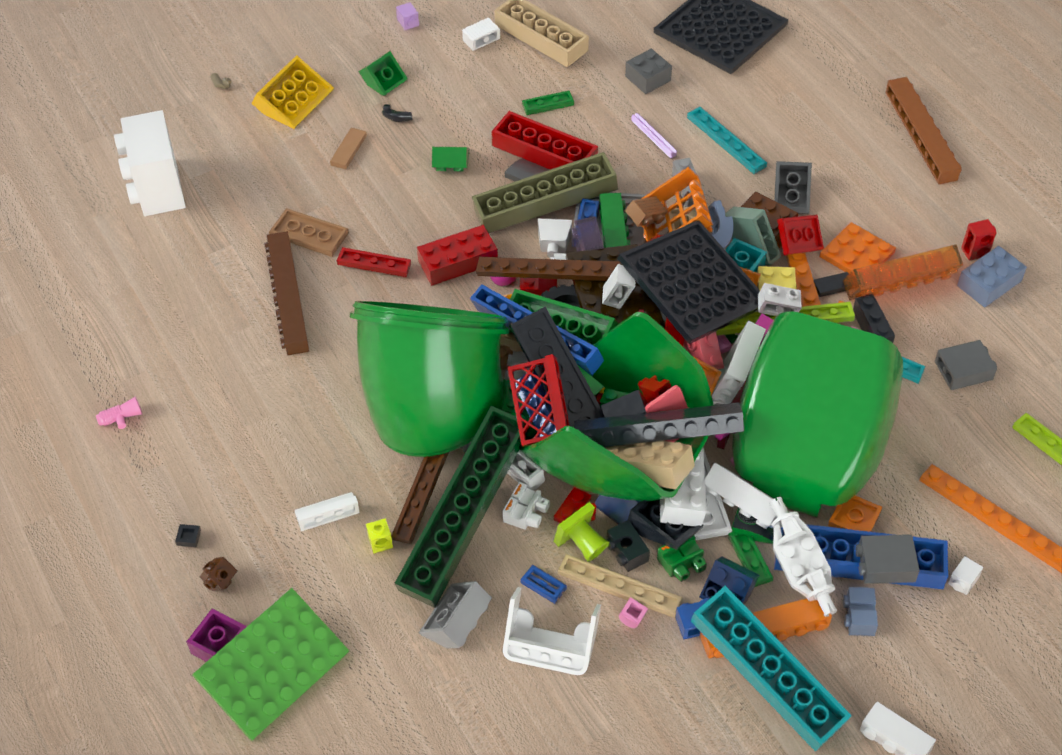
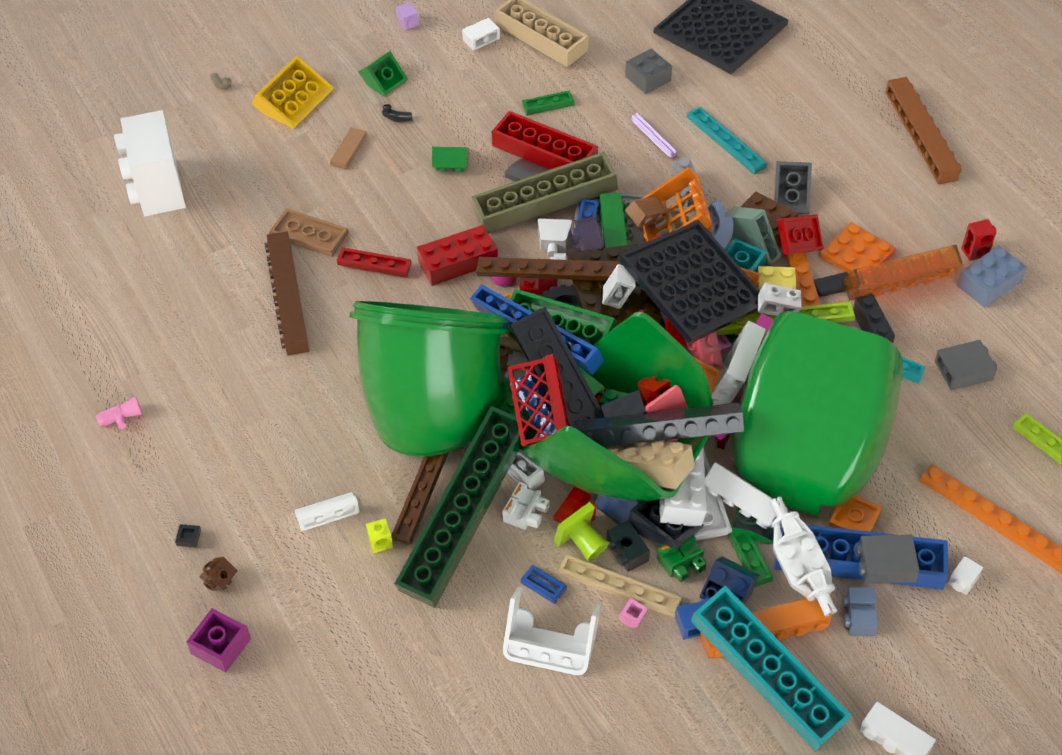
bright green plate [192,588,349,741] -> none
light grey slope [419,581,492,648] -> none

